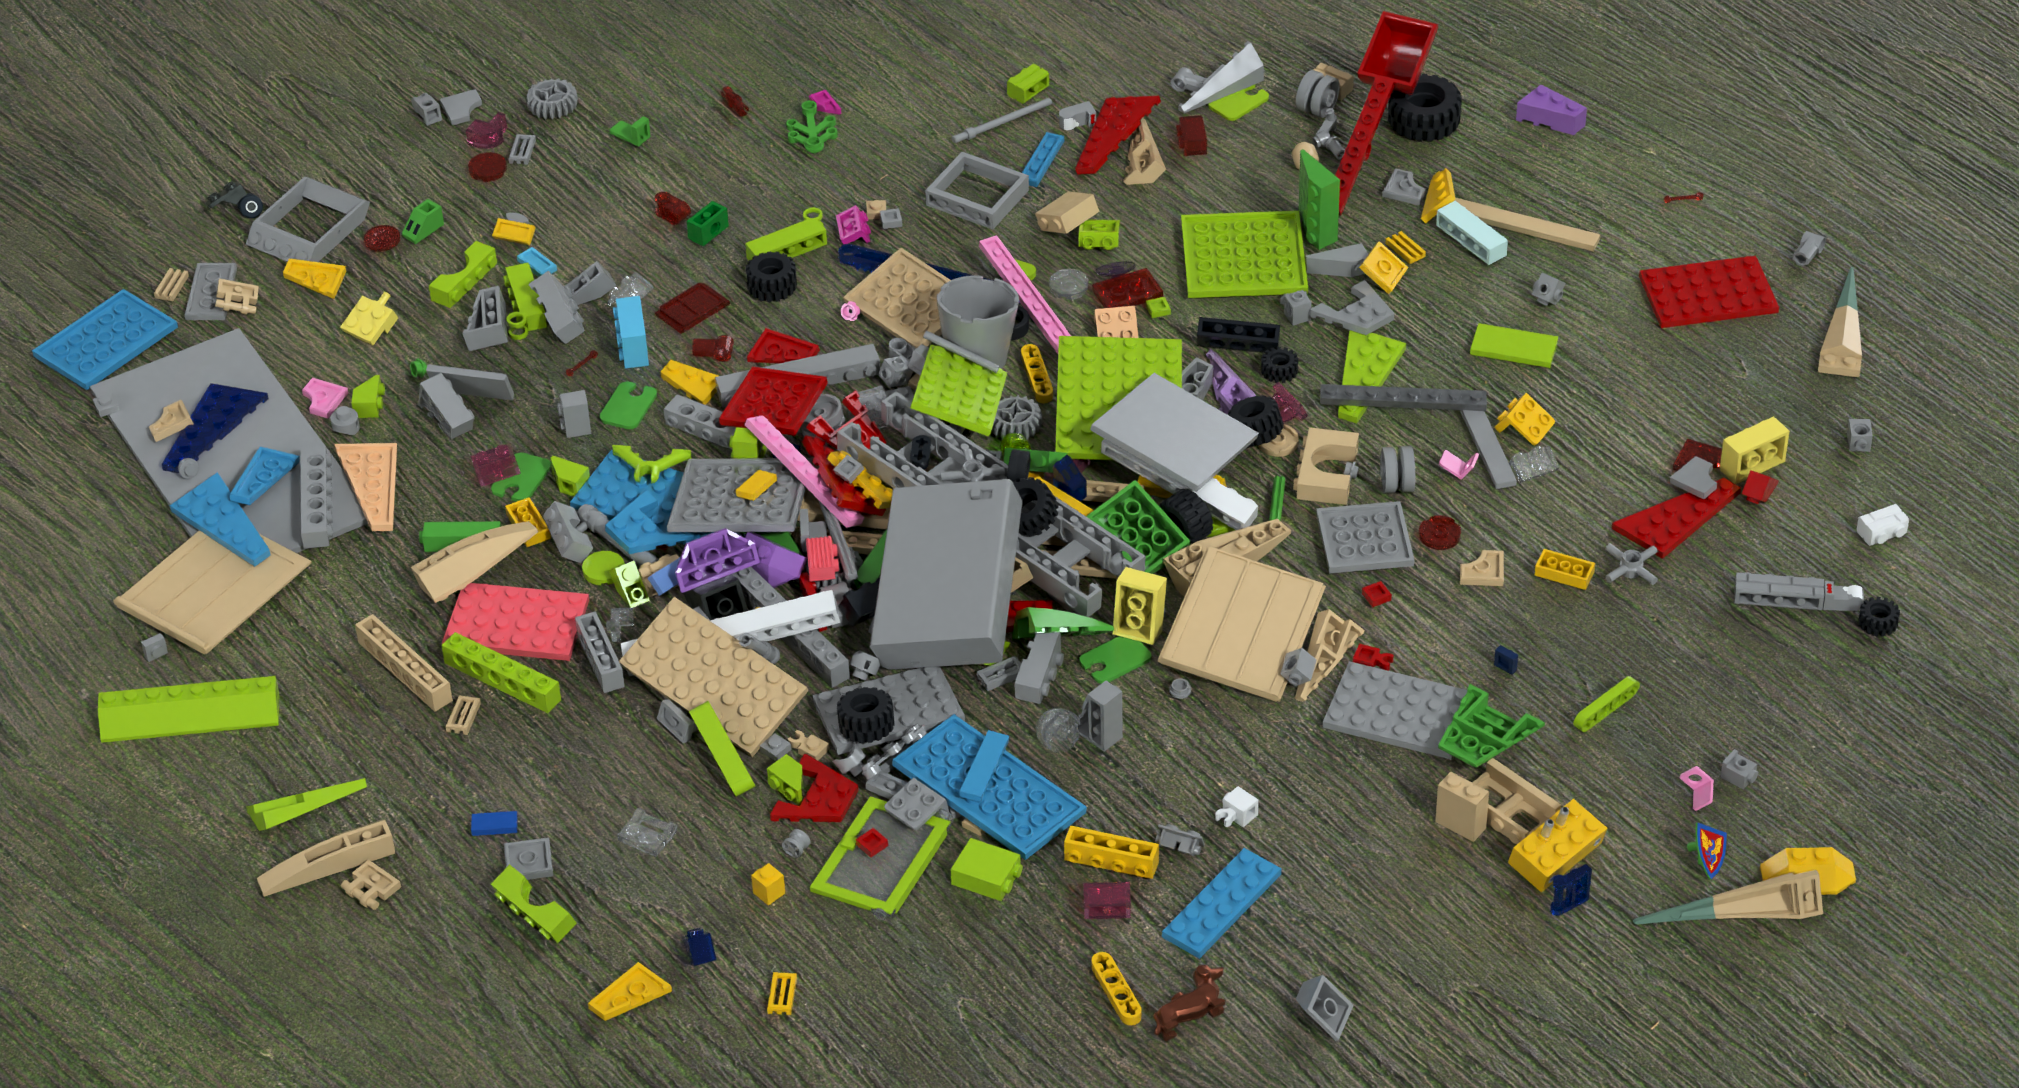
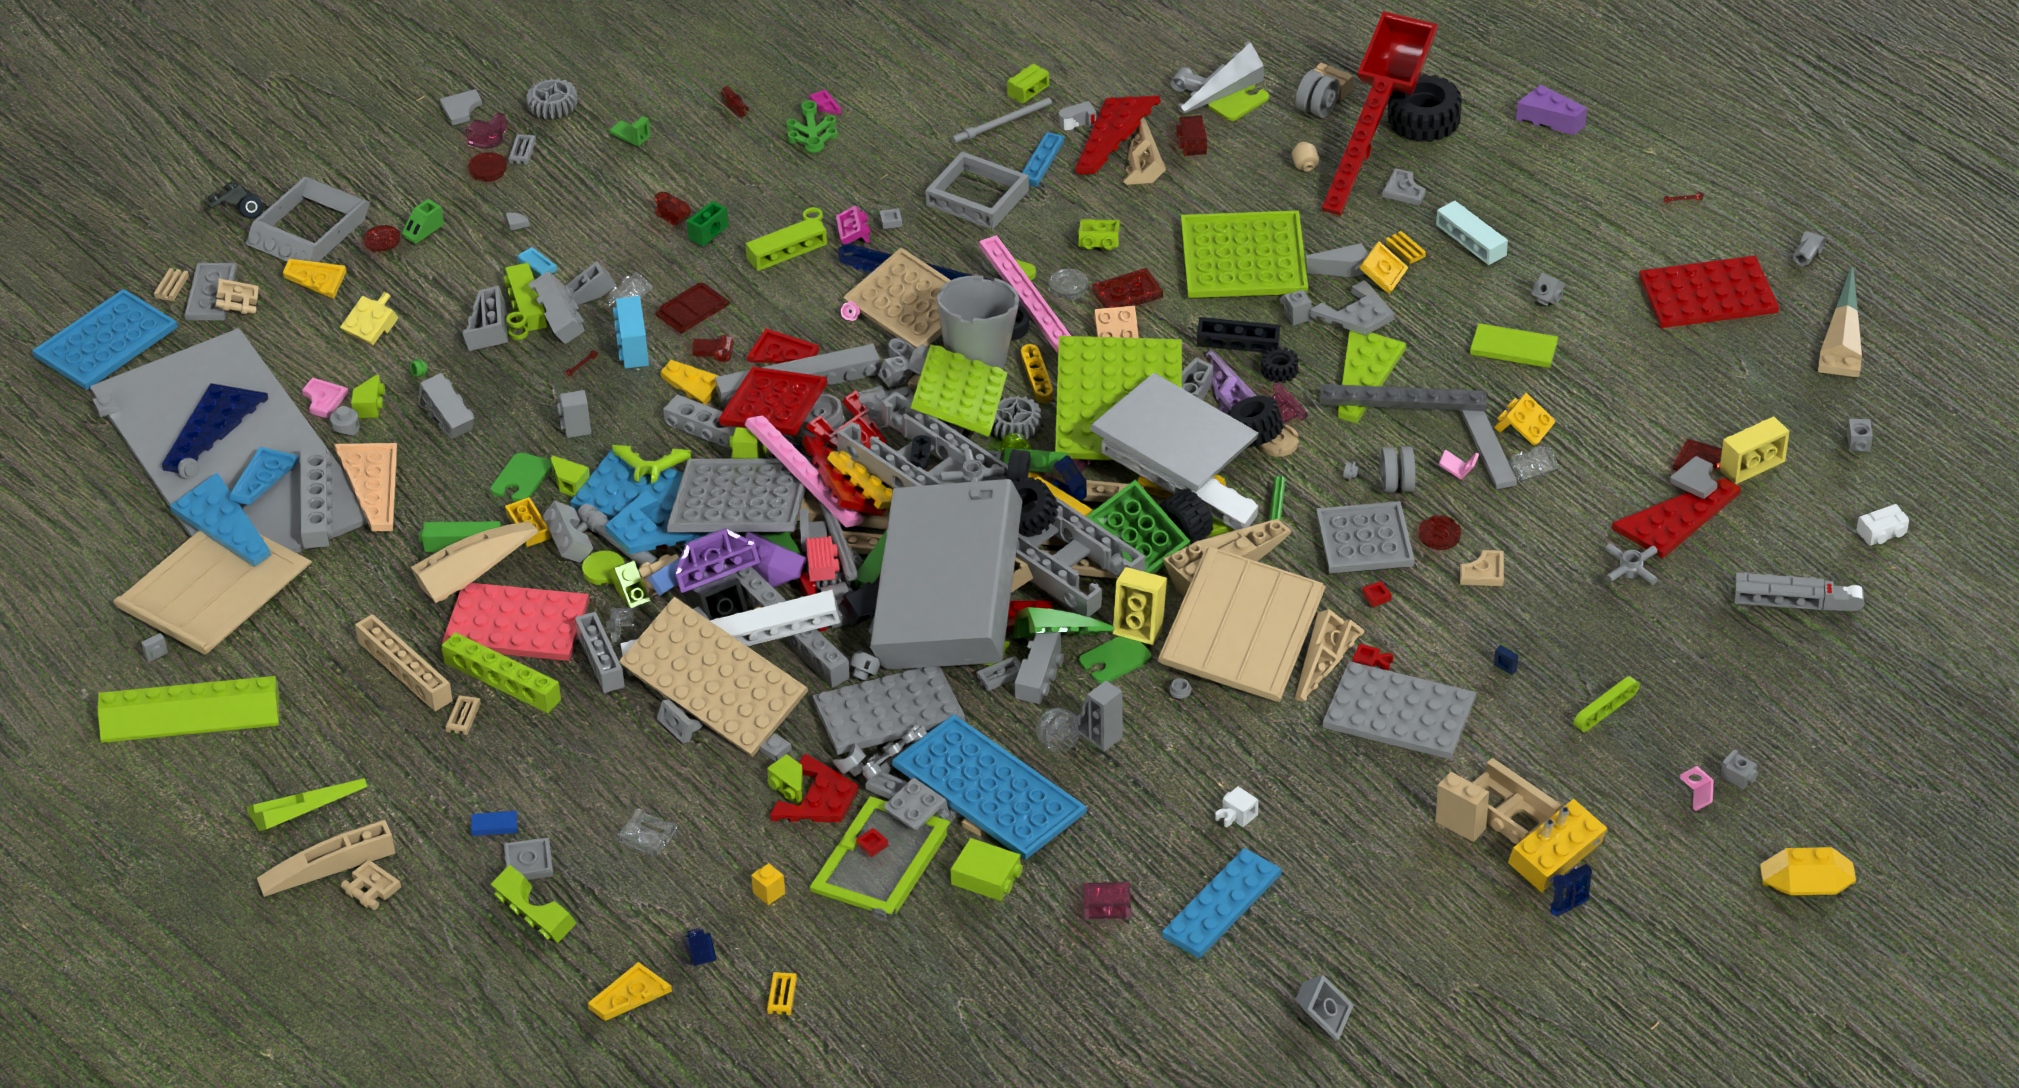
tan tile [149,400,194,442] -> none
light grey leg [411,93,442,126] -> none
light grey tile [426,364,514,401] -> none
lime arch [429,241,497,308] -> none
clear pink brick [471,443,521,487] -> none
yellow tile [492,218,536,246] -> none
bright green piece [600,381,657,429] -> none
lime beam [689,701,756,797] -> none
yellow tile [736,470,777,501] -> none
light grey pin [739,633,780,664] -> none
black tyre [746,251,797,302] -> none
light grey wheel [782,829,811,858] -> none
tan plate [788,730,830,761] -> none
light grey plate [833,454,864,484] -> none
black tyre [837,687,895,743] -> none
tan plate [866,200,886,220] -> none
light grey bar [923,330,1000,373] -> none
dark azure tile [959,730,1009,802] -> none
tan brick [1035,191,1100,234] -> none
yellow brick [1064,825,1159,879] -> none
yellow beam [1091,952,1142,1026] -> none
dish [1096,261,1136,281] -> none
lime tile [1146,297,1171,318] -> none
copper animal [1153,964,1225,1042] -> none
light grey hinge [1155,824,1205,856] -> none
light grey brick [1281,648,1316,686] -> none
tan arch [1293,427,1359,505] -> none
bright green slope [1298,149,1340,250] -> none
light grey pin [1312,108,1345,160] -> none
yellow wing [1421,168,1455,223] -> none
bright green wedge [1438,684,1545,768] -> none
tan tile [1454,197,1600,252] -> none
yellow piece [1534,549,1595,590] -> none
tan plate [1633,870,1823,925] -> none
shield [1687,822,1727,880] -> none
red slope [1742,470,1779,504] -> none
black tyre [1858,597,1900,637] -> none

